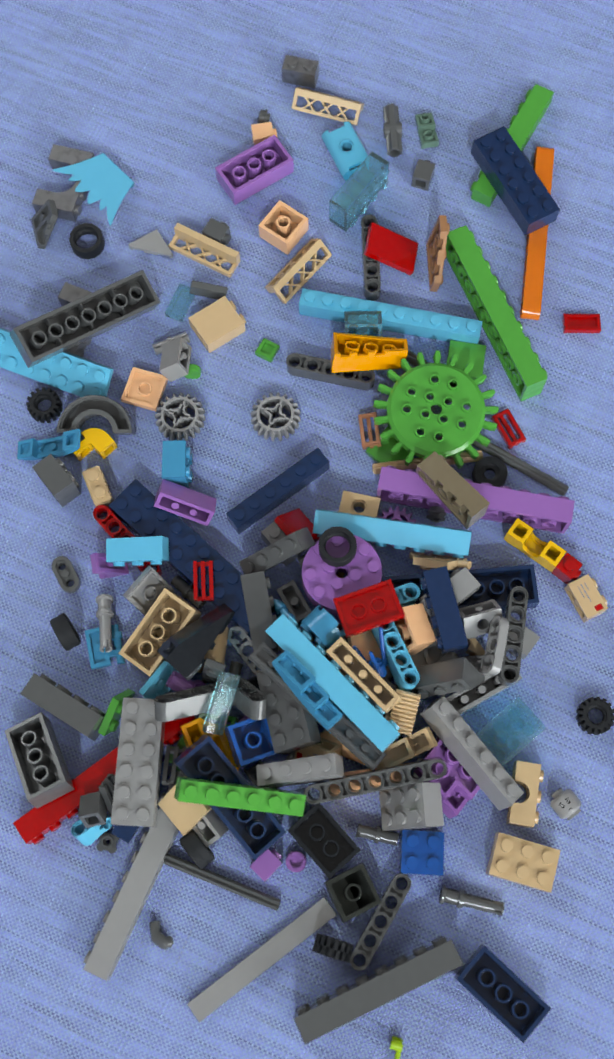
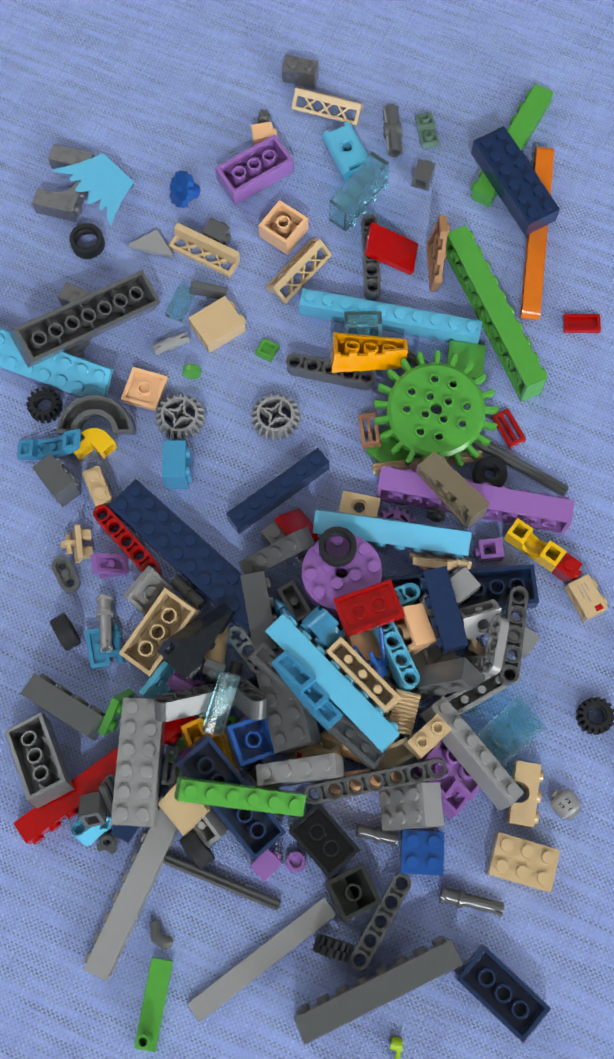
dark grey wing [31,199,58,249] -> none
medium azure brick [106,536,169,567] -> none
medium lavender brick [154,479,217,526] -> none
light grey brick [159,337,192,382] -> none
red tile [193,560,214,601] -> none
none -> tan hips [60,525,93,563]
none -> bright green piece [134,957,173,1052]
none -> blue plant [170,170,200,208]
none -> tan brick [404,714,452,760]
none -> medium lavender brick [474,538,505,563]

